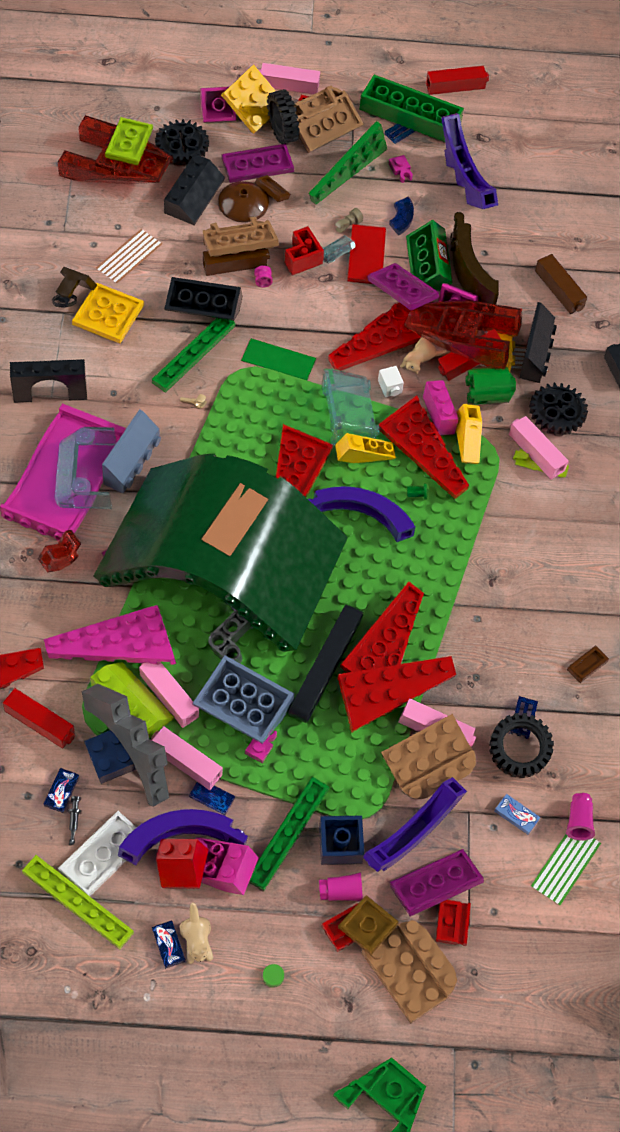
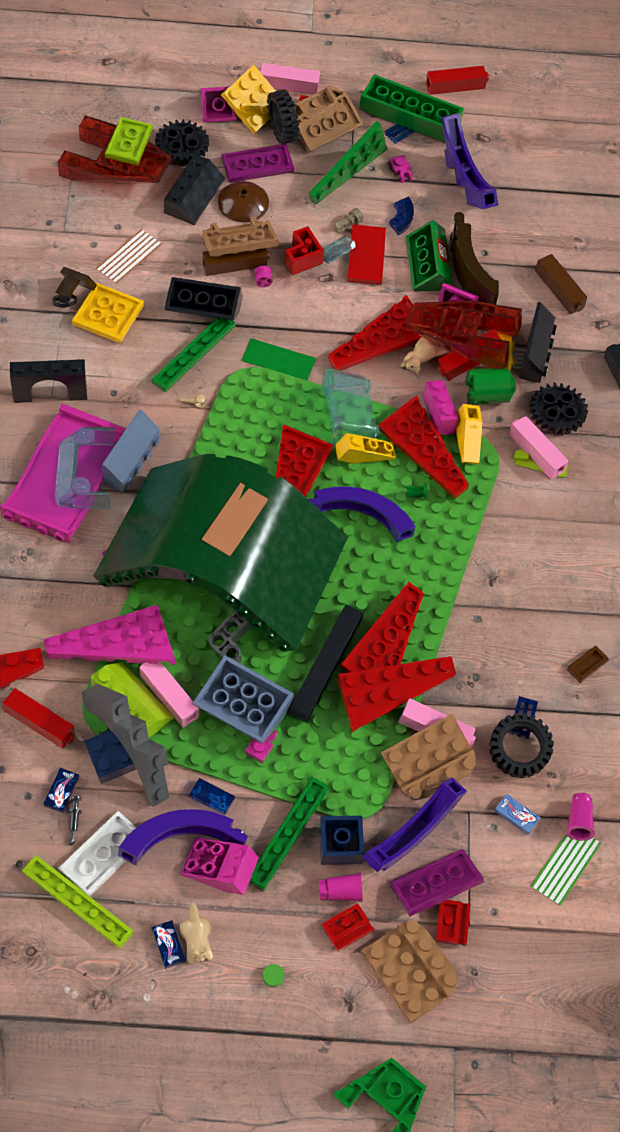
clear red brick [38,530,81,573] -> none
bright pink brick [151,726,223,790] -> none
red slope [156,839,209,889] -> none
reddish brown tile [255,175,291,202] -> none
pearl gold tile [338,895,399,955] -> none
magenta tile [368,263,439,310] -> none
white brick [378,366,404,397] -> none

